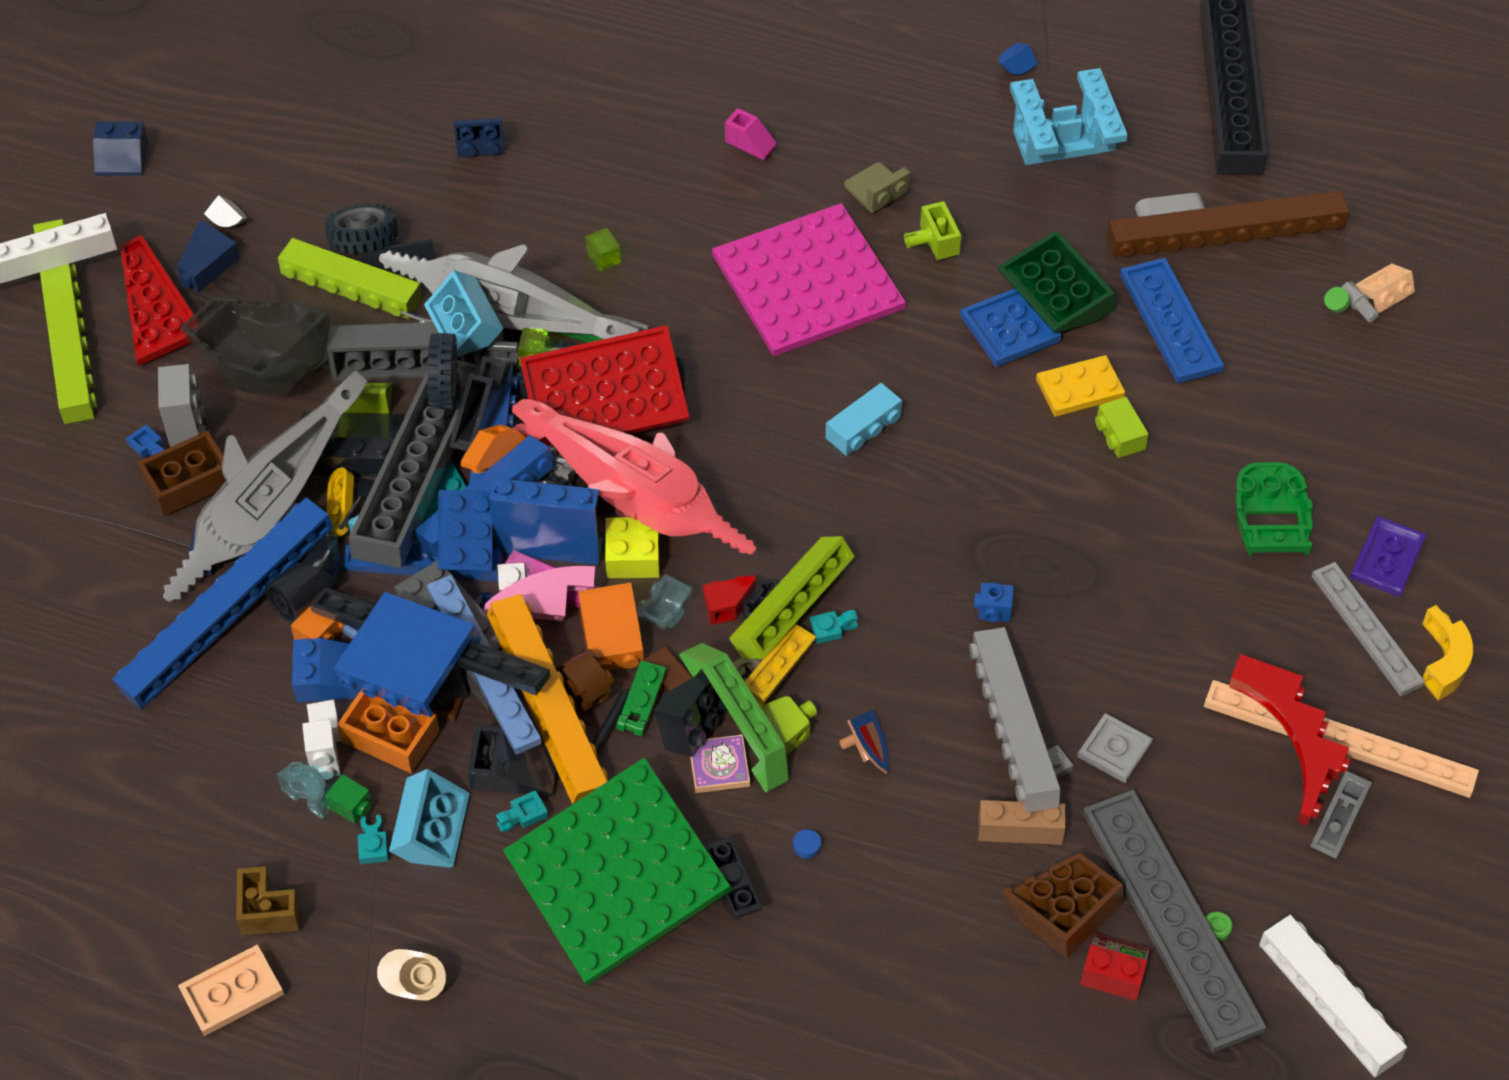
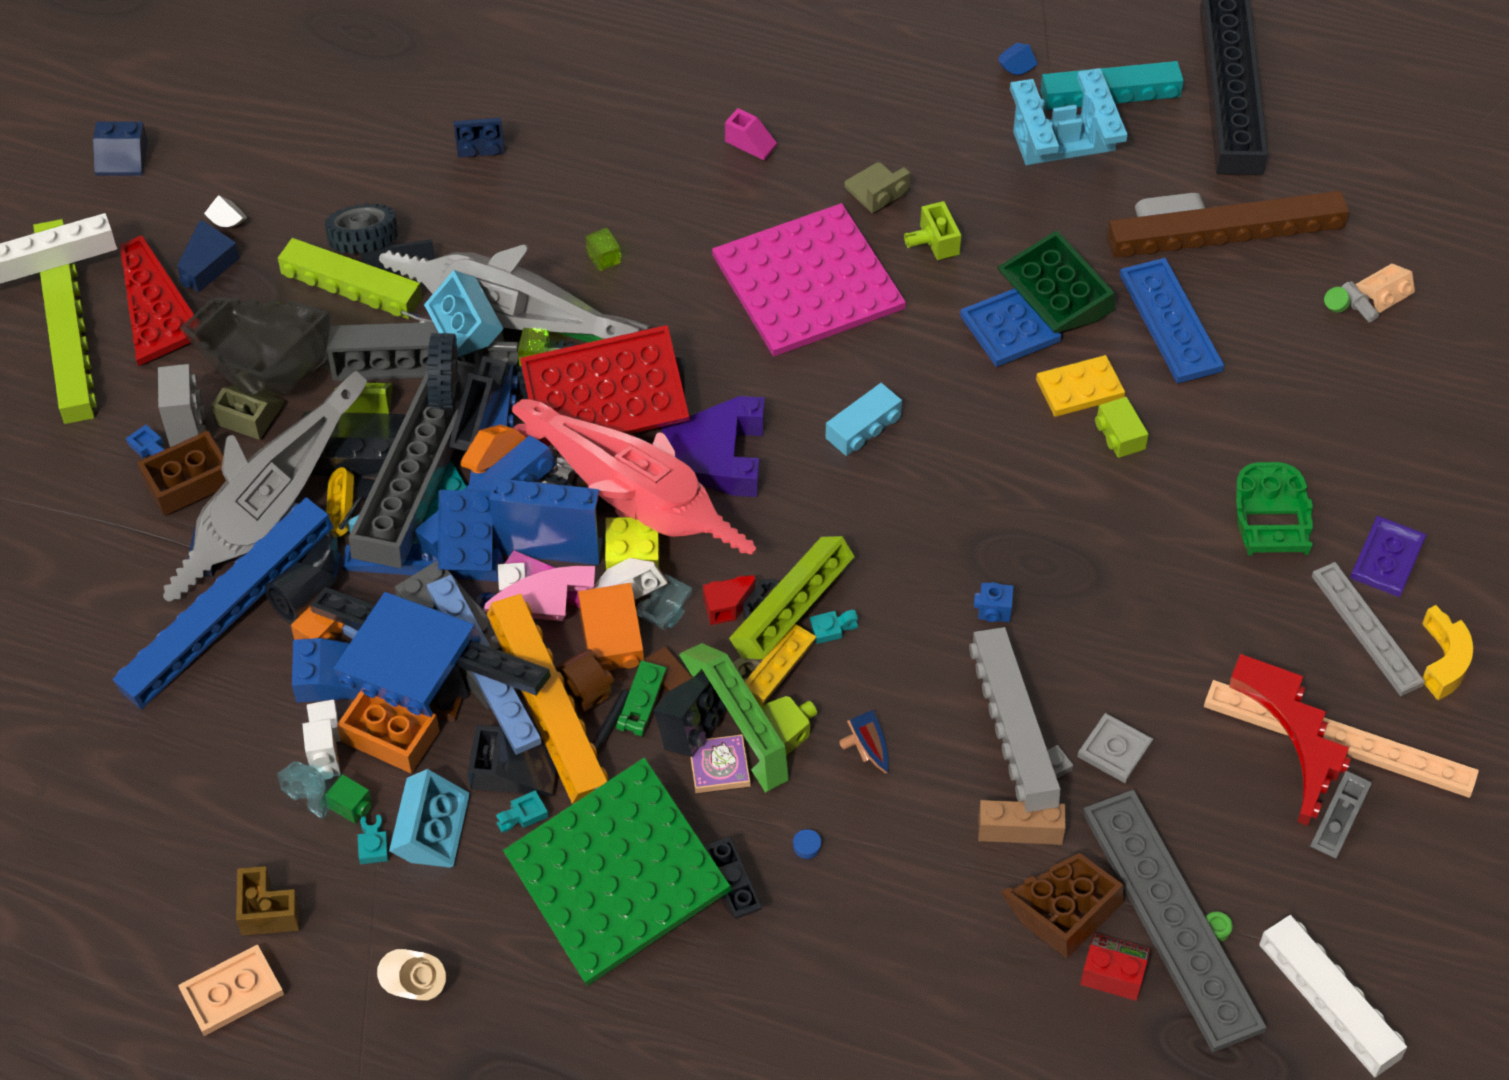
none -> olive slope [211,385,284,440]
none -> white slope [593,558,667,600]
none -> dark purple wedge [662,396,765,497]
none -> teal brick [1040,61,1183,110]

